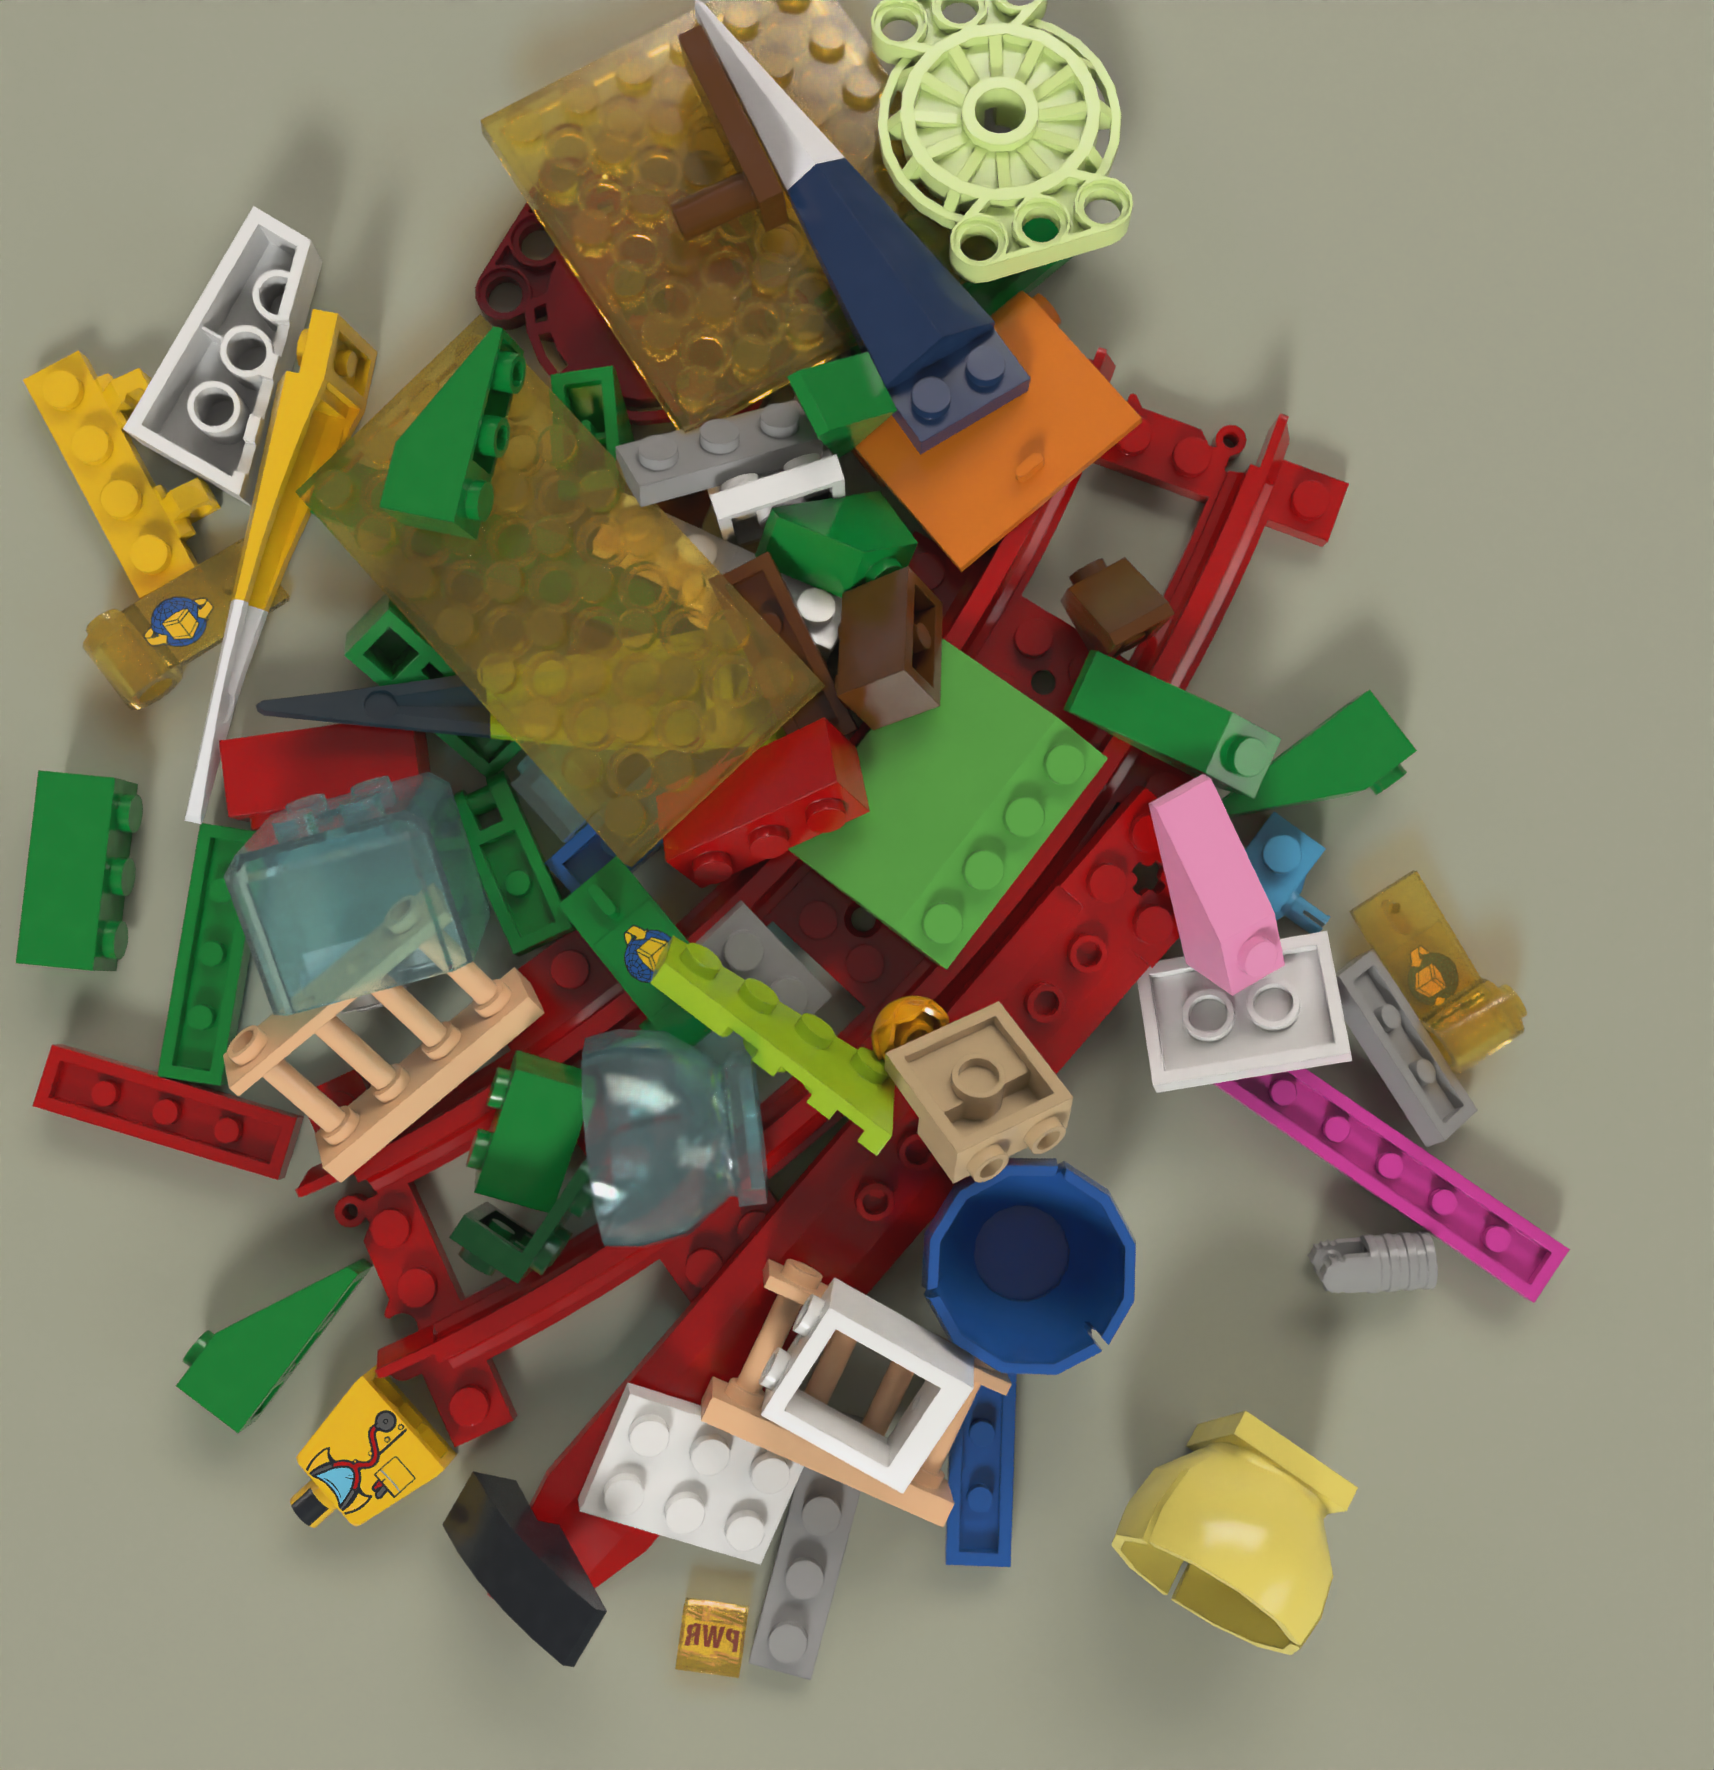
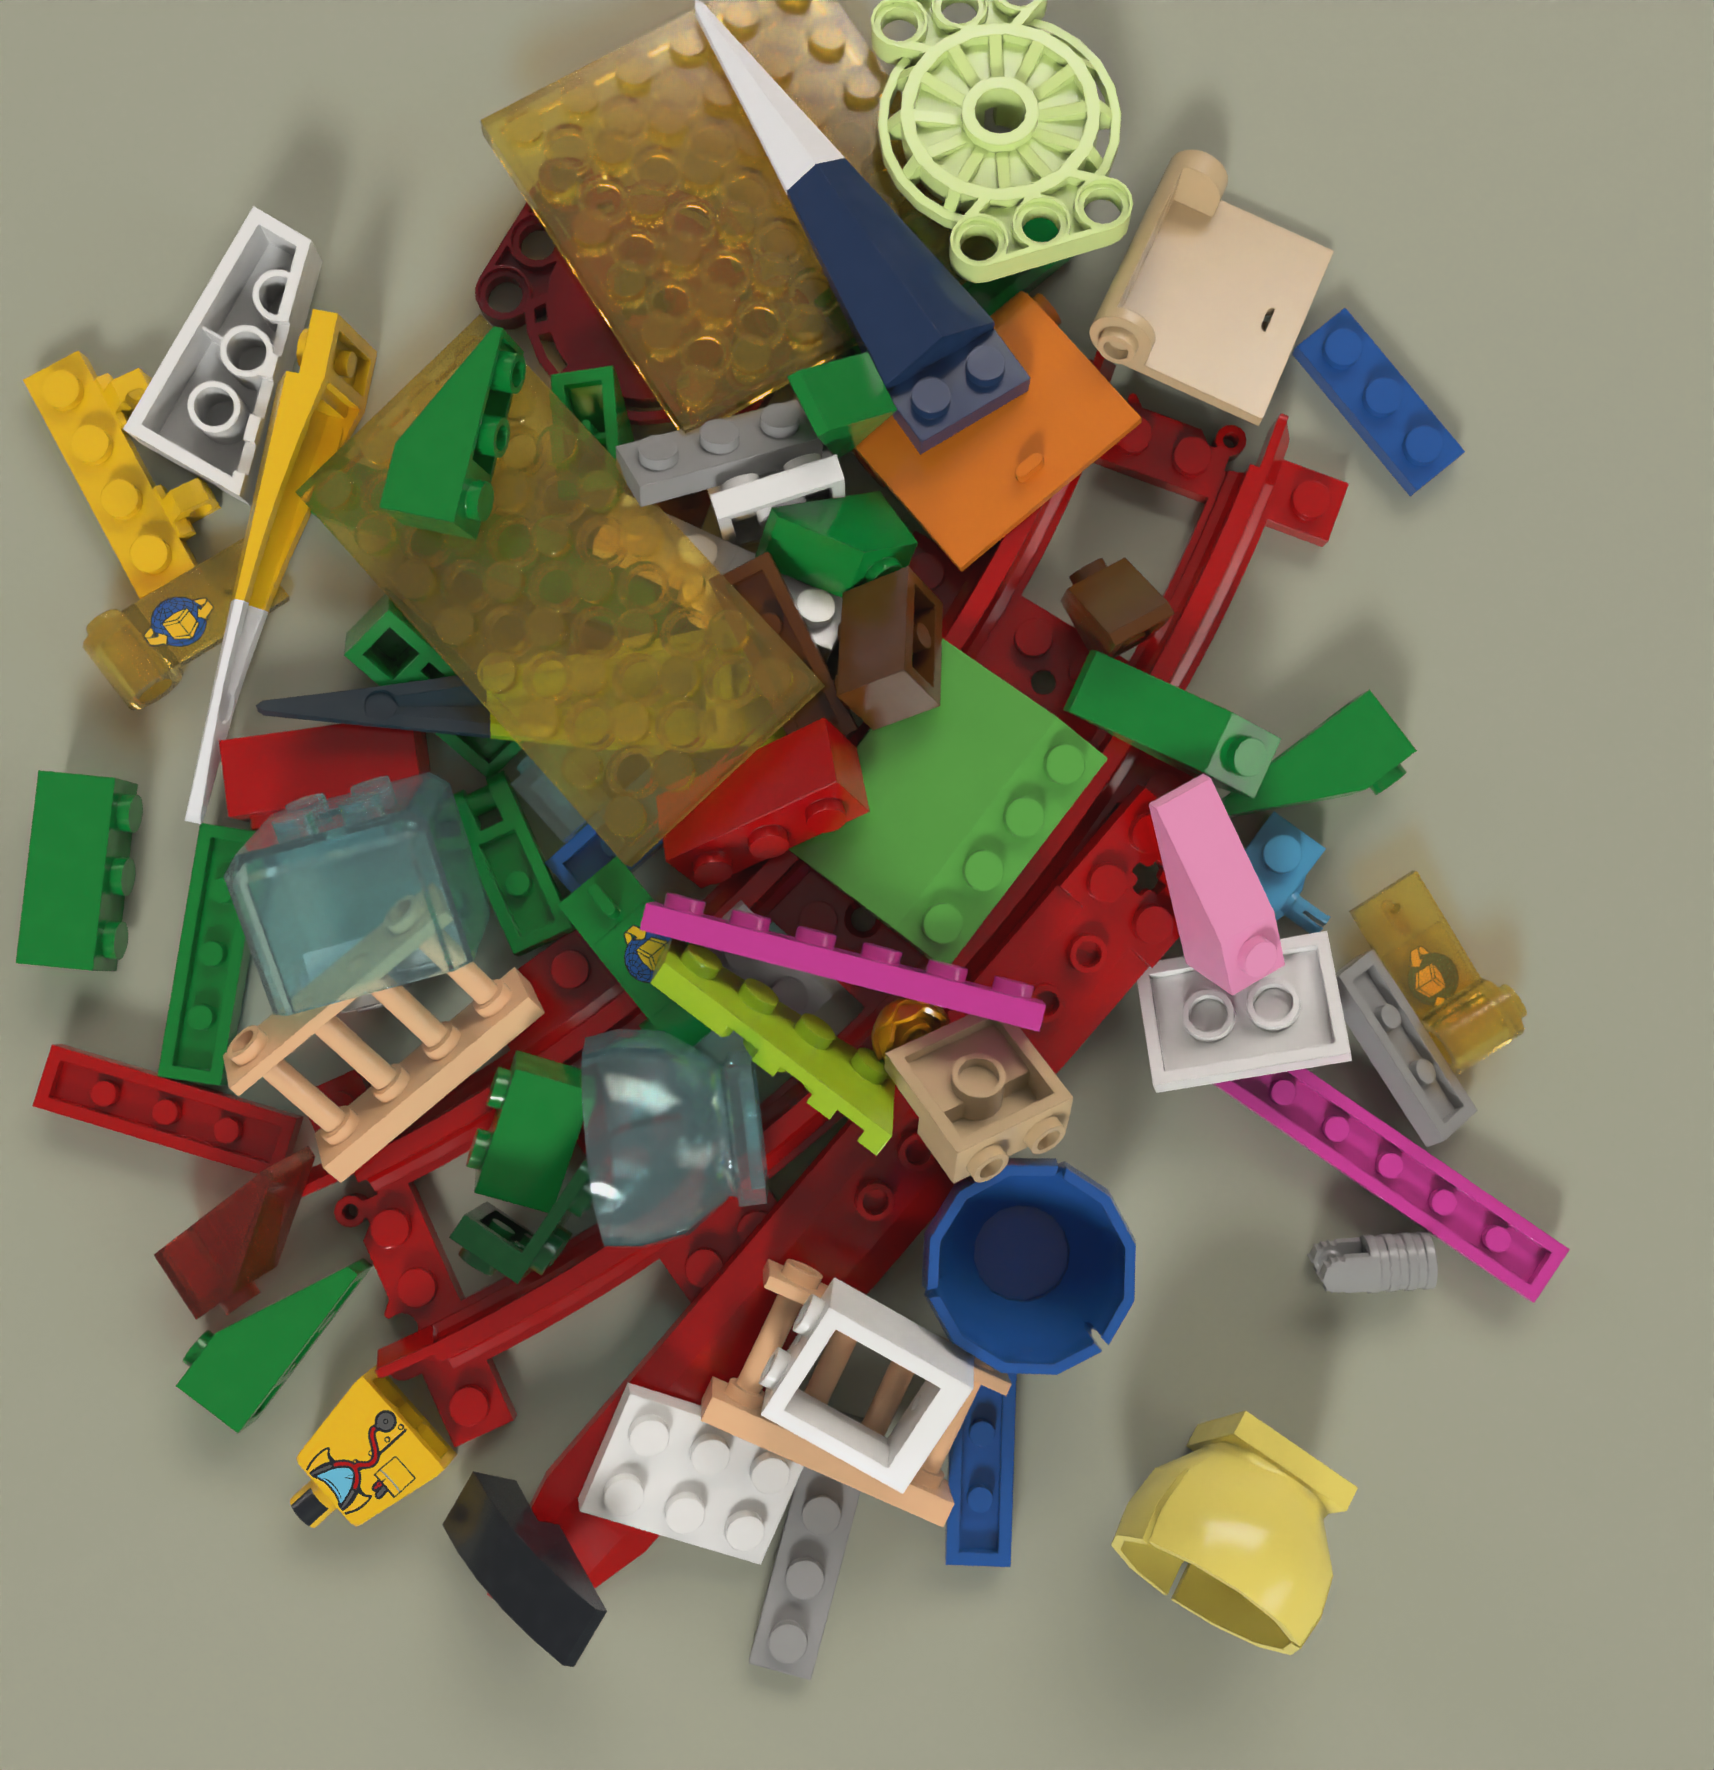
reddish brown piece [669,24,789,242] -> none
clear yellow tile [675,1597,749,1678] -> none
none -> clear red slope [154,1146,316,1320]
none -> dark pink plate [639,893,1046,1032]
none -> tan door [1089,150,1334,426]
none -> blue plate [1292,308,1465,497]

